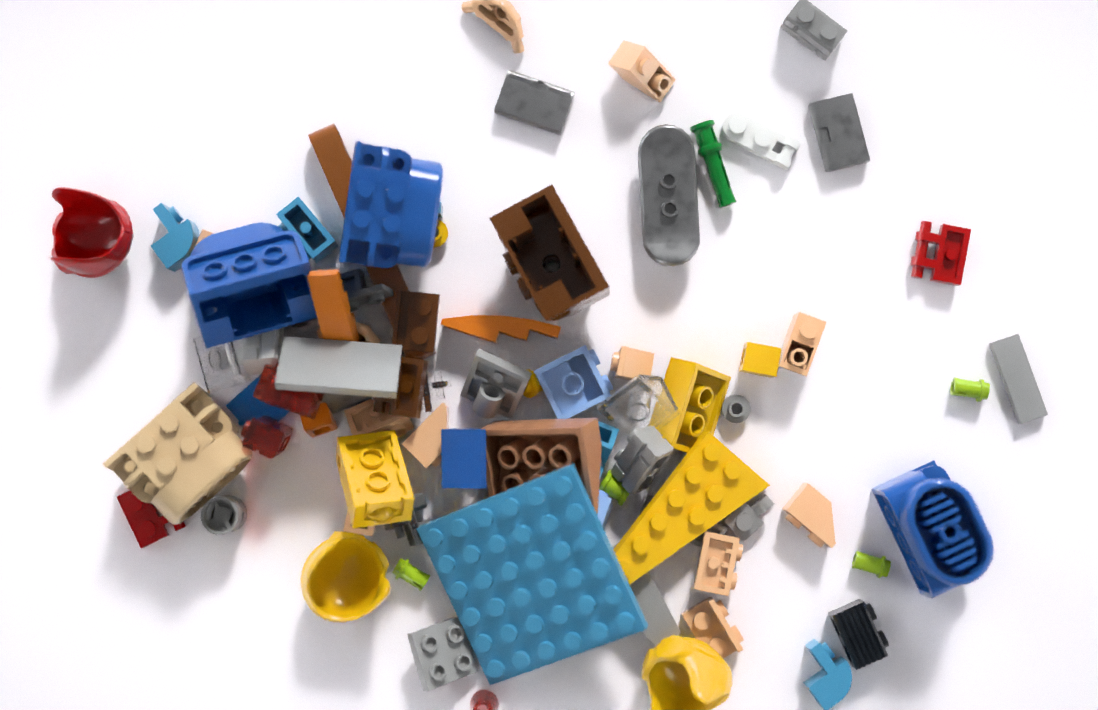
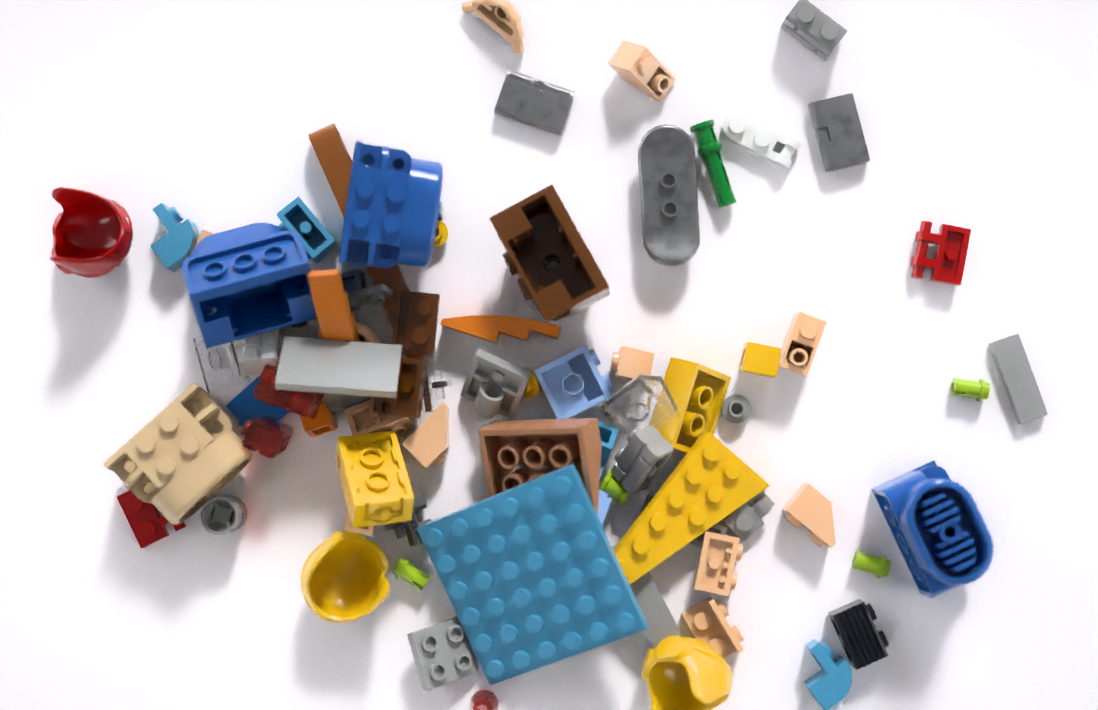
blue slope [441,428,487,489] -> none

